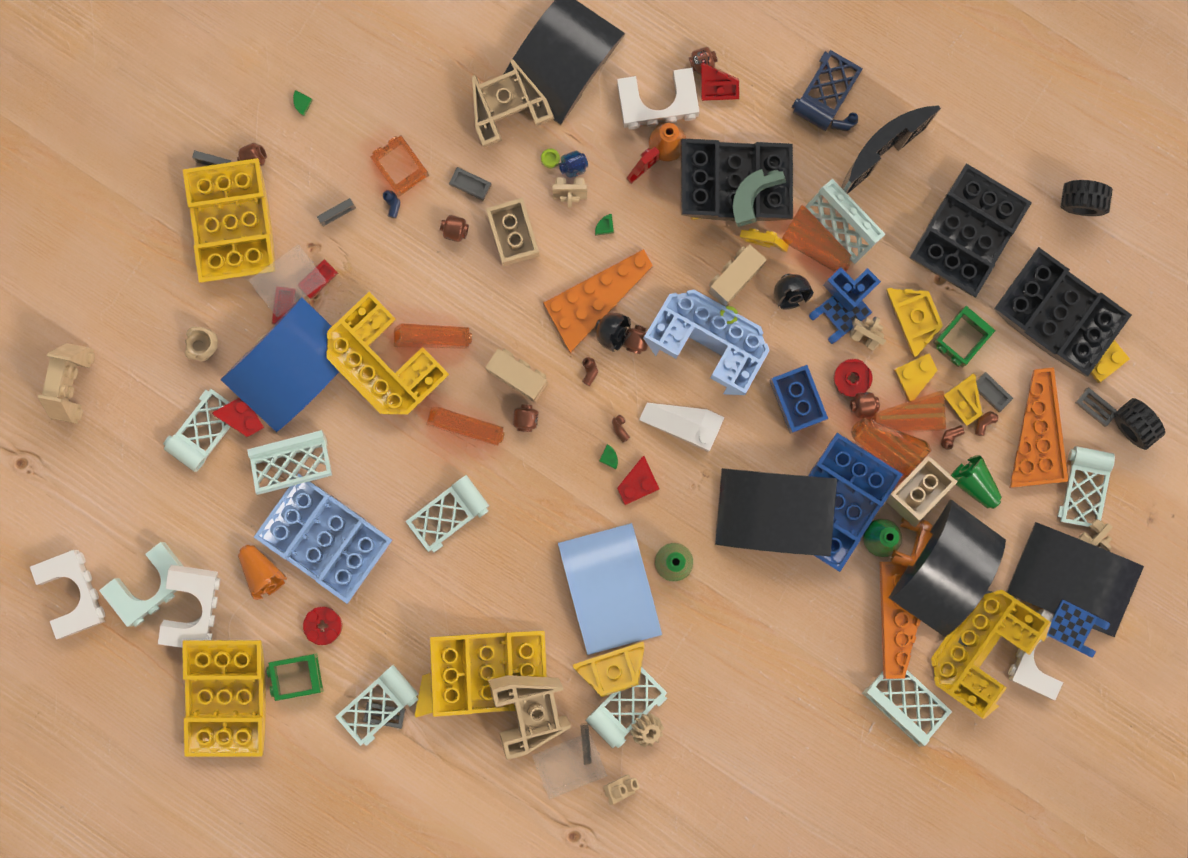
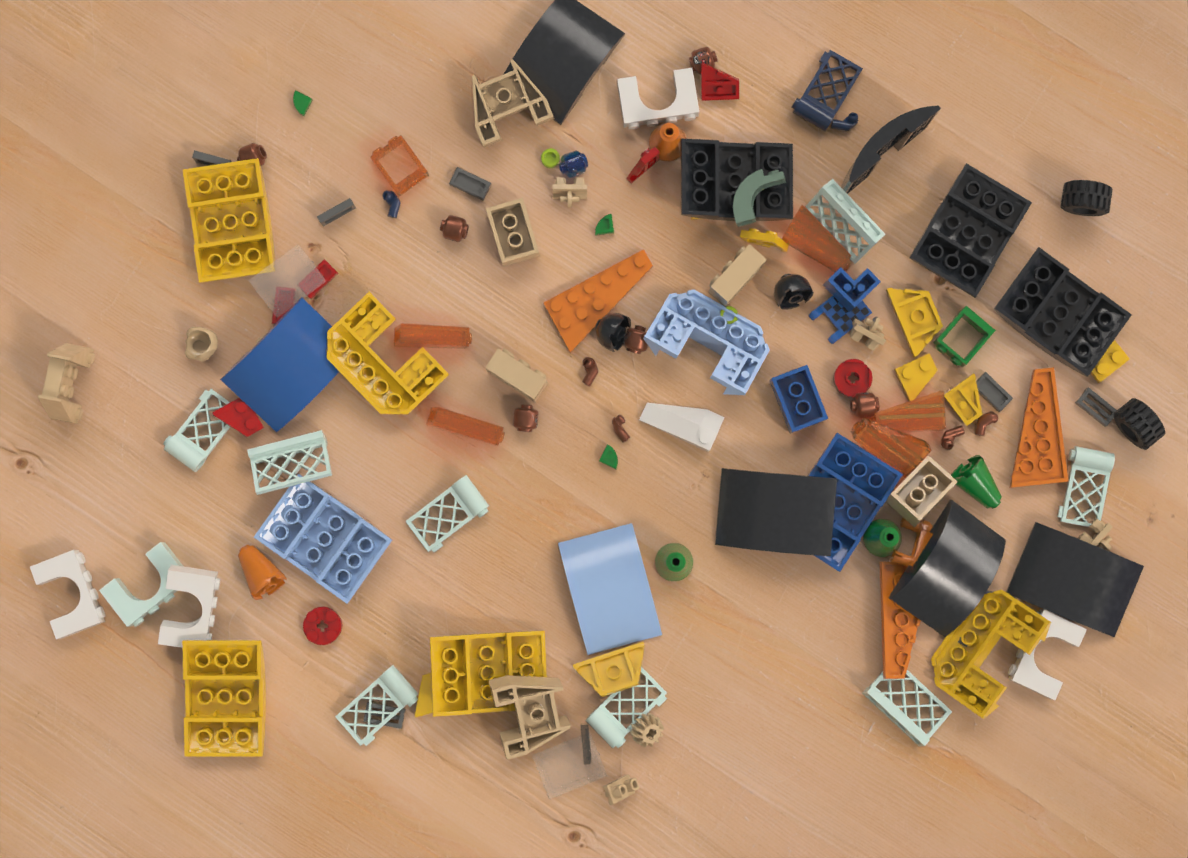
green window [266,653,324,701] -> none
red wing [617,456,660,505] -> none
blue flag [1047,599,1110,658] -> none

